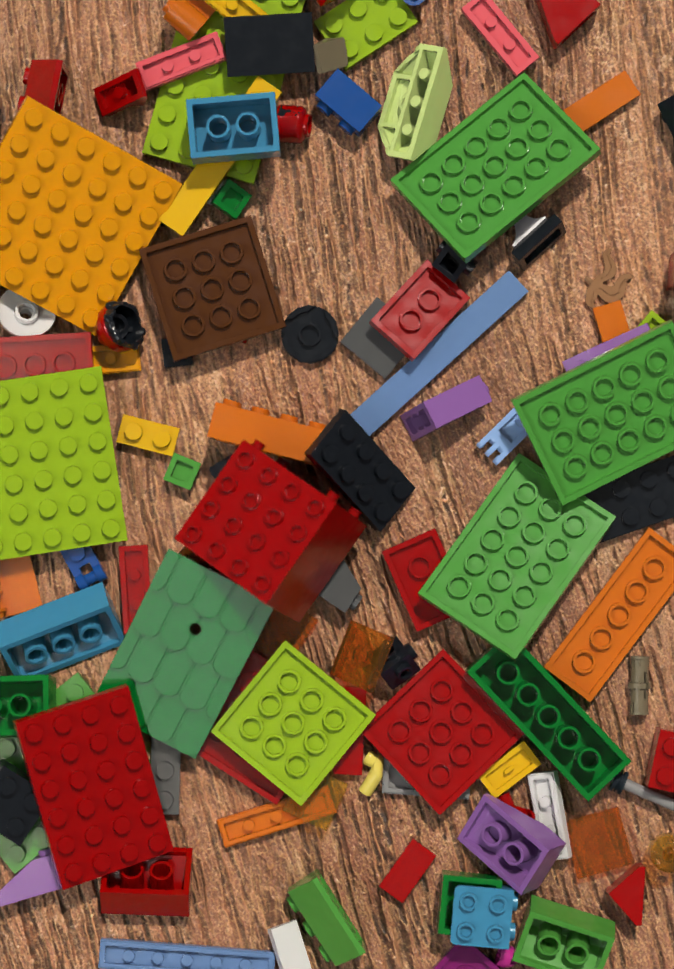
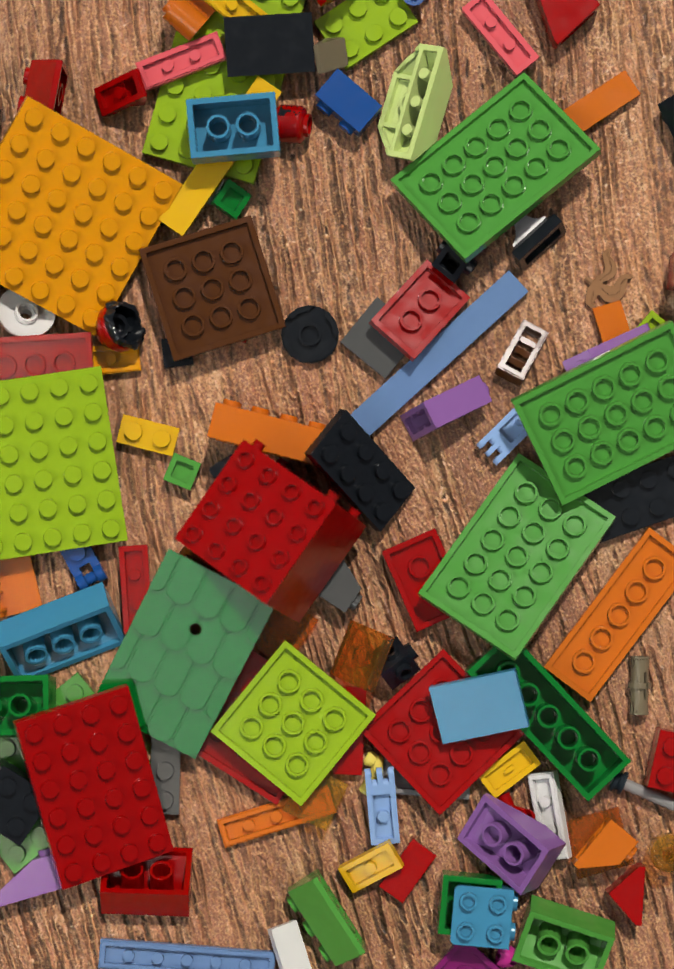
none -> yellow plate [338,839,404,894]
none -> light blue hinge [364,766,400,846]
none -> dark azure tile [429,668,530,744]
none -> slope [494,319,549,387]
none -> orange slope [571,816,638,869]

